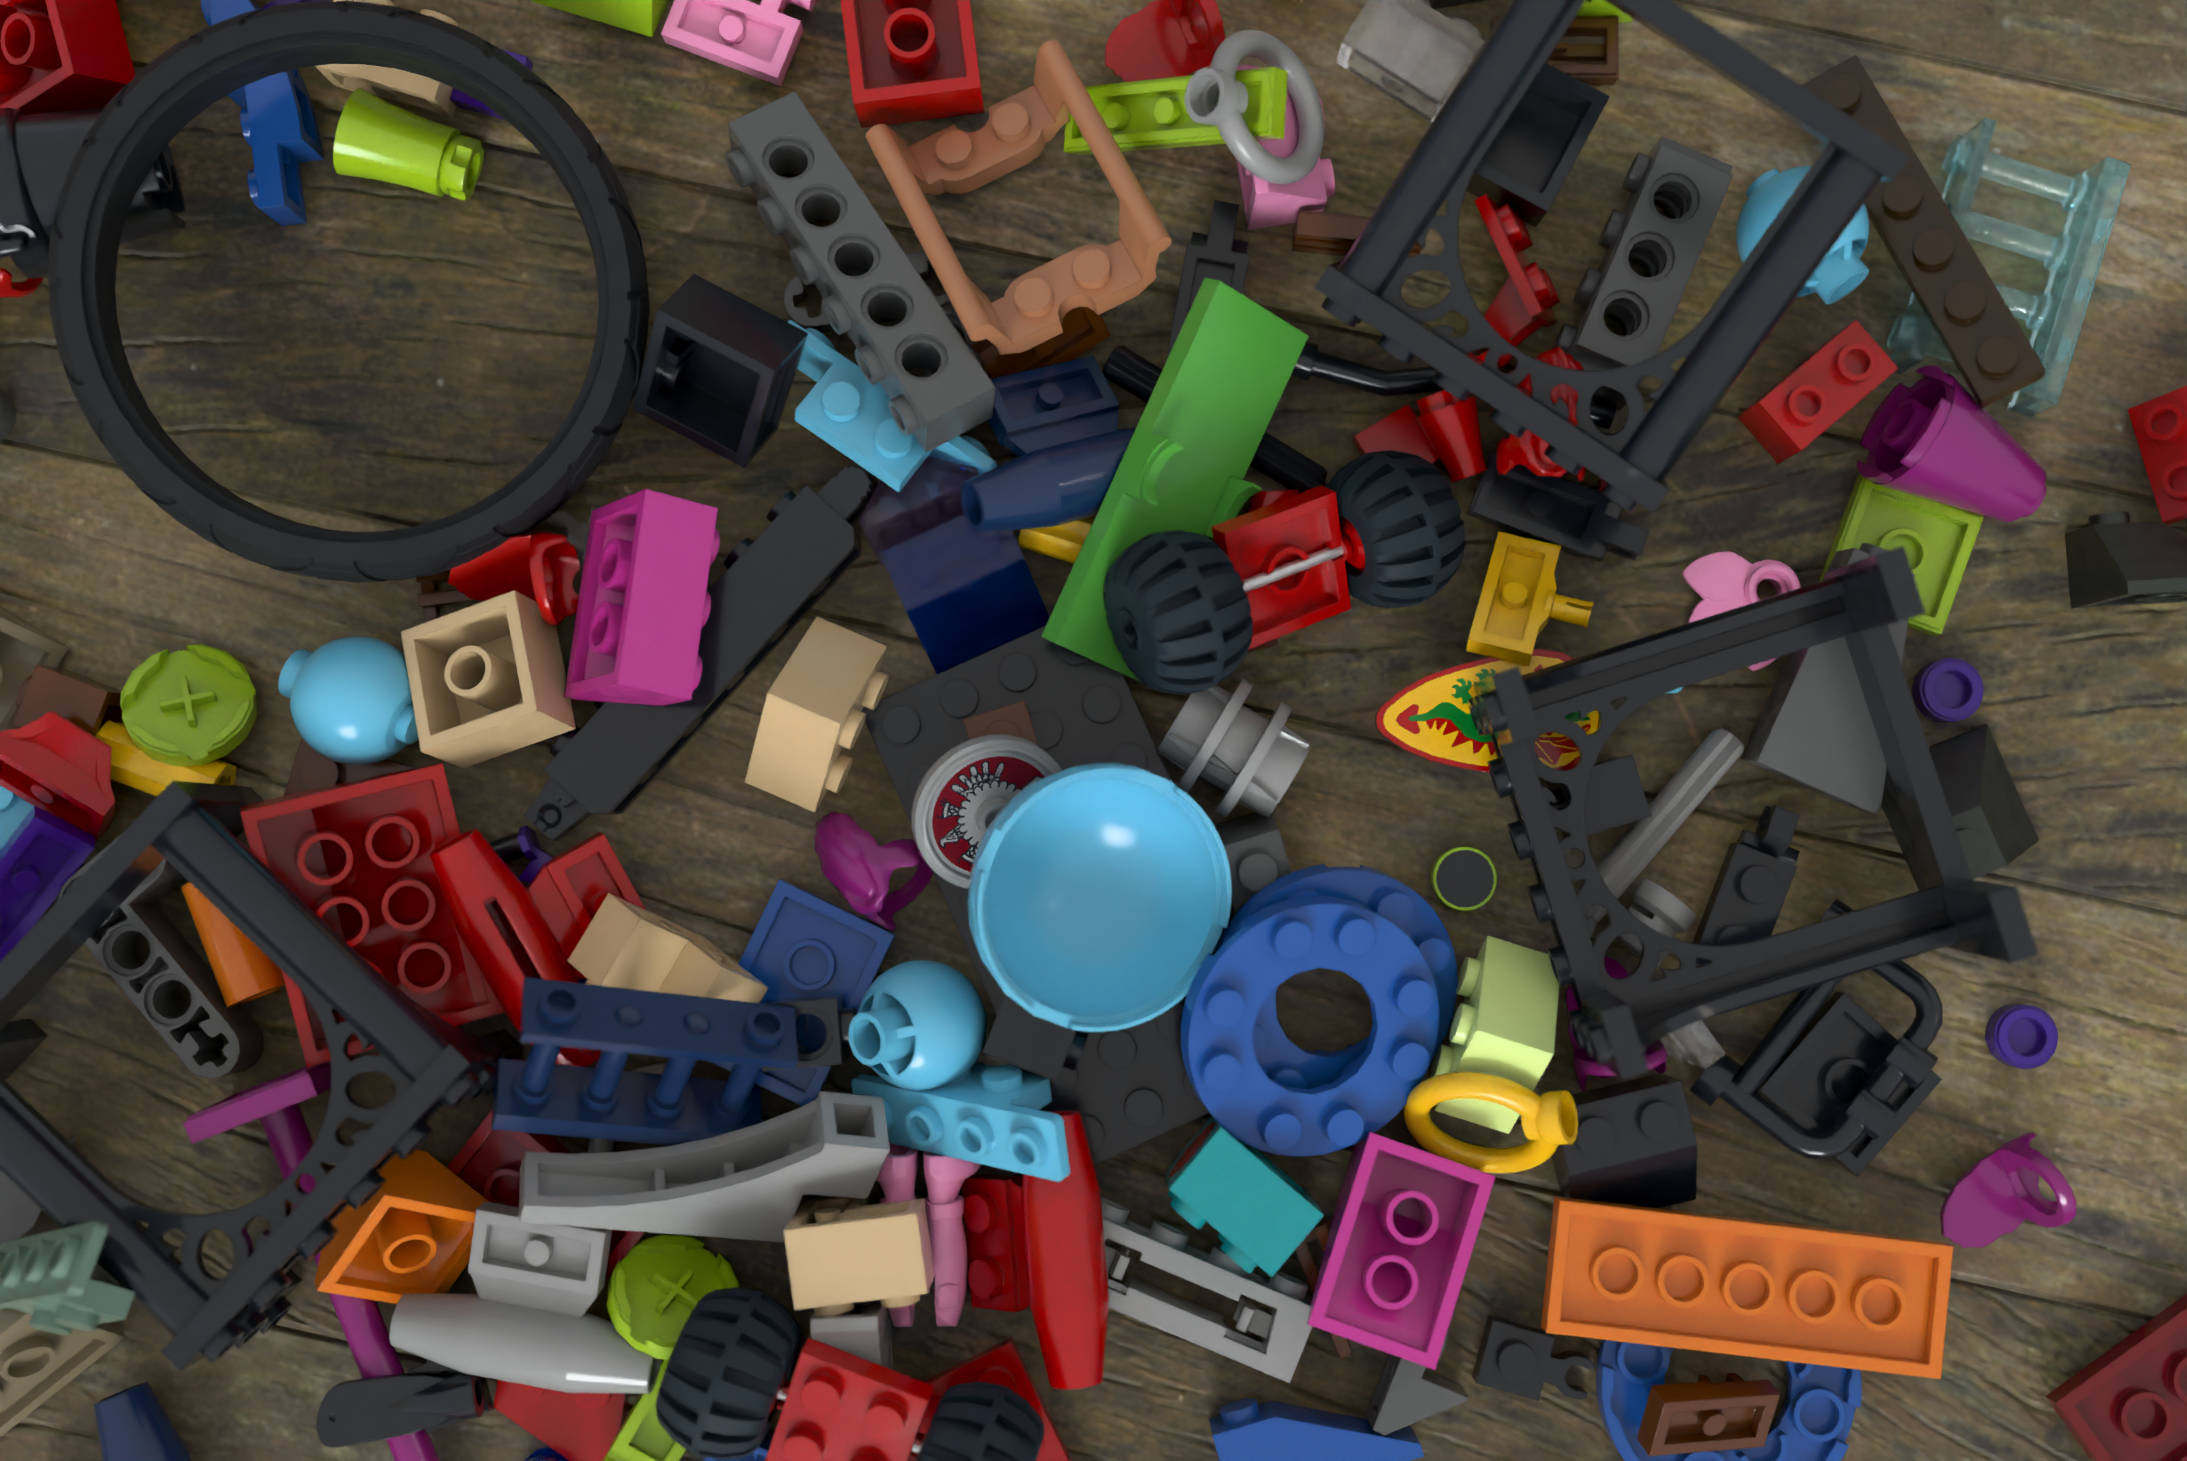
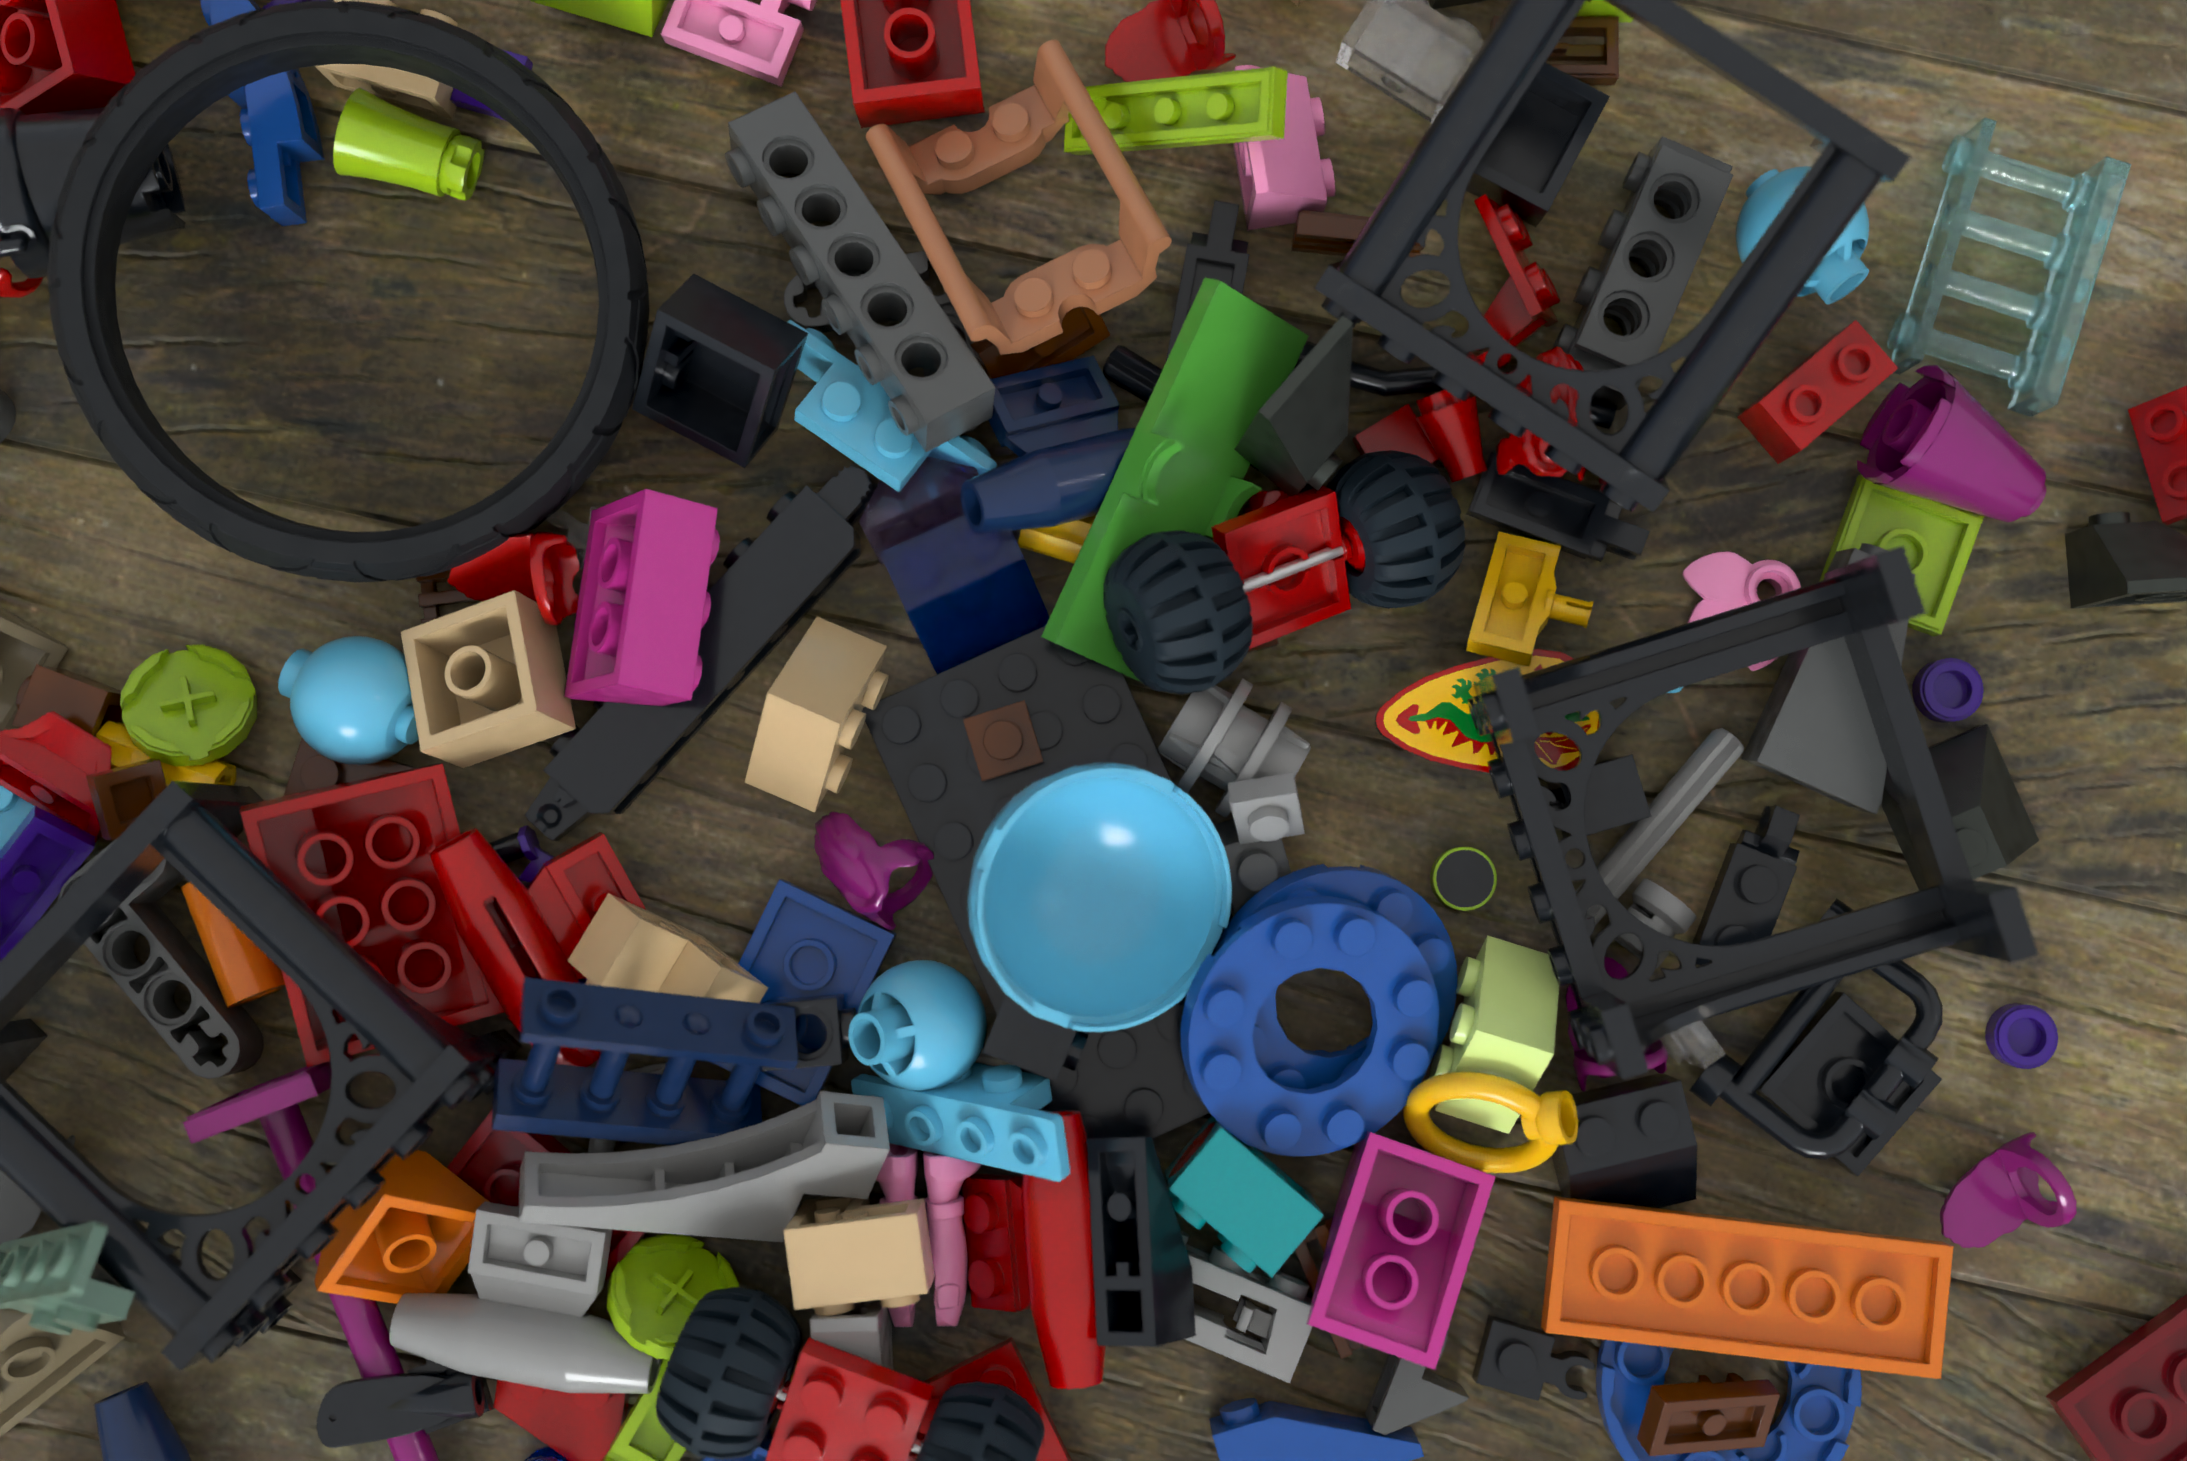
light grey shield [911,735,1062,889] -> none
light grey piece [1185,29,1324,184] -> none
dark brown plate [1802,55,2046,409] -> none
none -> reddish brown plate [86,758,167,841]
none -> black slope [1087,1136,1196,1347]
none -> light grey plate [1228,772,1305,844]
none -> pearl dark grey slope [1234,315,1353,497]

